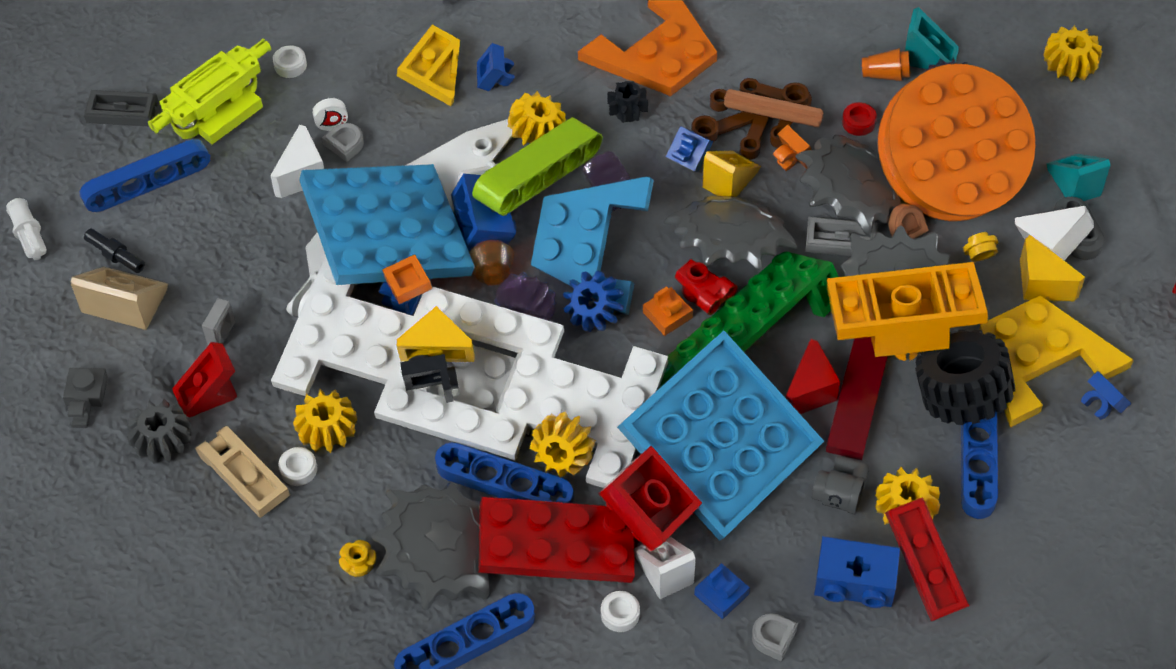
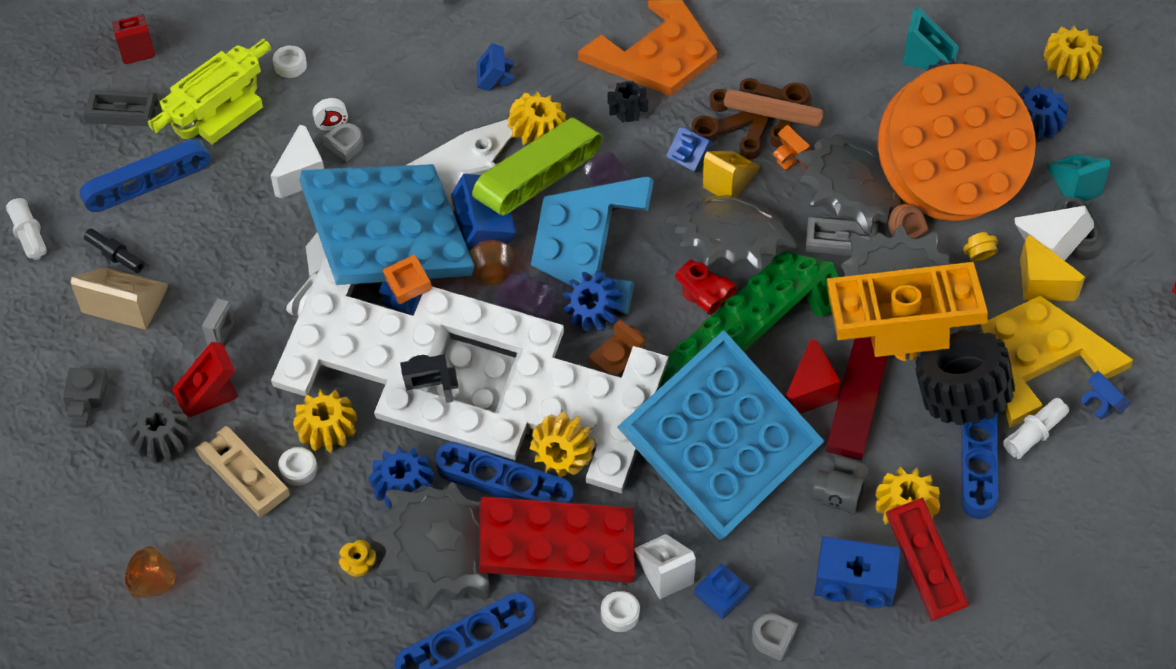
yellow slope [396,306,475,362] -> none
yellow wing [397,25,460,106] -> none
red brick [598,446,702,552] -> none
orange tile [643,286,693,336] -> none
red tile [842,102,877,136] -> none
orange cone [862,48,910,81] -> none
none -> red slope [112,14,155,64]
none -> clear orange cone [125,546,175,598]
none -> blue gear [369,445,434,509]
none -> dark orange bracket [588,320,645,378]
none -> white axle [1003,398,1069,459]
none -> blue gear [1017,83,1068,142]

